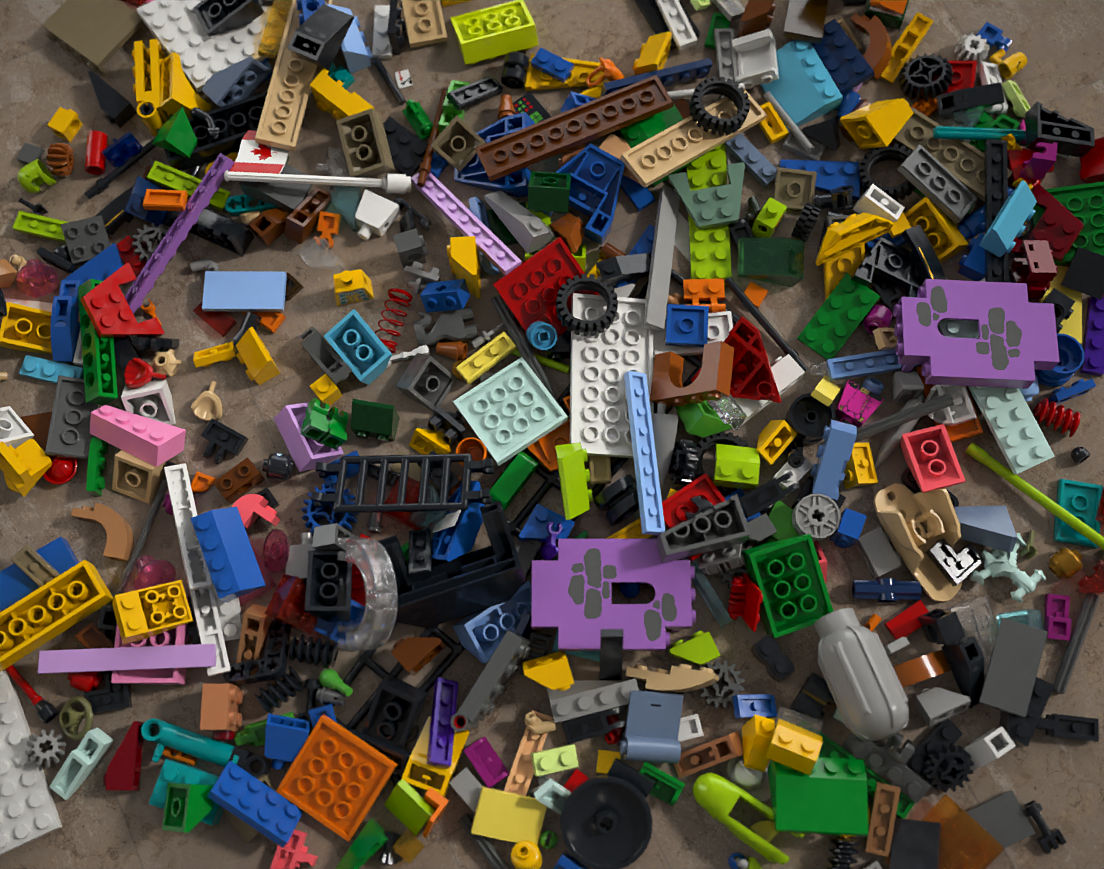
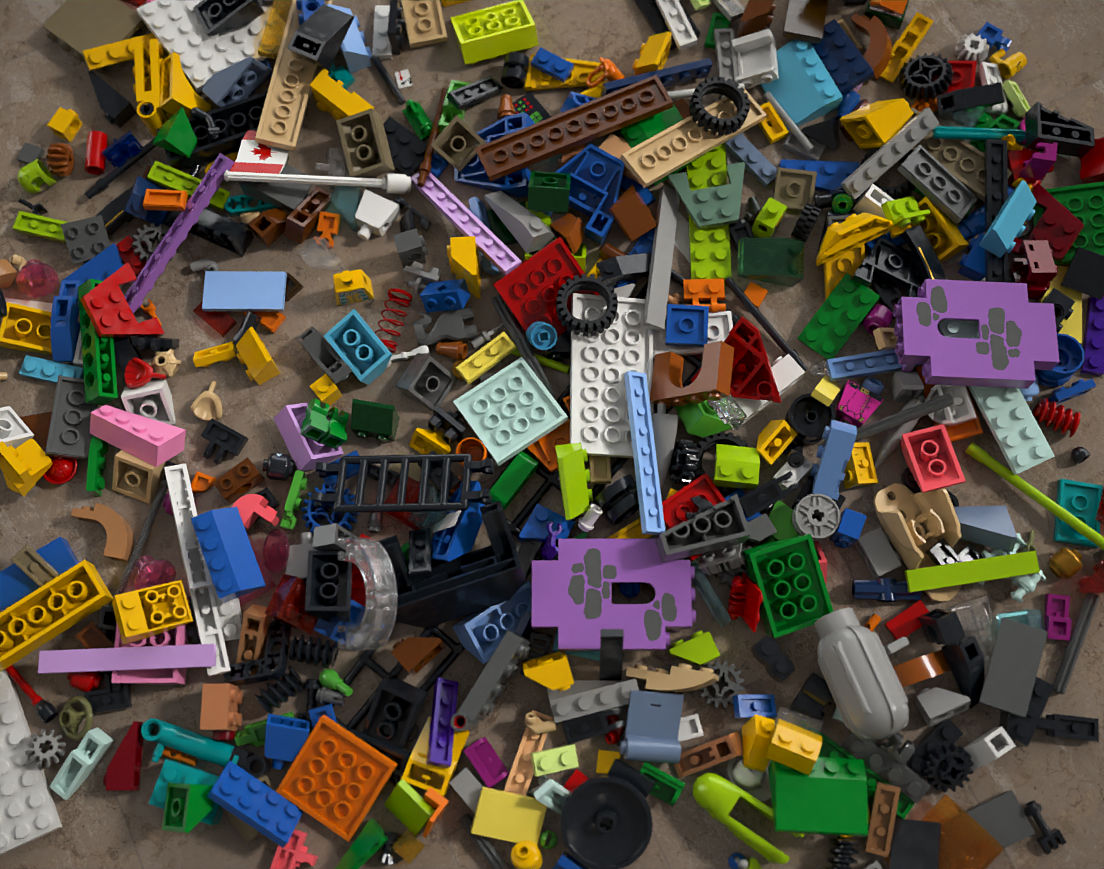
black tile [36,244,78,274] -> none
light yellow tile [750,821,778,843] -> none
none -> yellow plate [82,33,165,71]
none -> bright green hinge [280,470,308,531]
none -> white pin [578,504,603,532]
none -> dark orange slope [609,185,657,241]
none -> green plate [832,194,853,214]
none -> light grey plate [841,107,939,200]
none -> lime bracket [881,196,931,228]
none -> lime tile [904,551,1040,592]

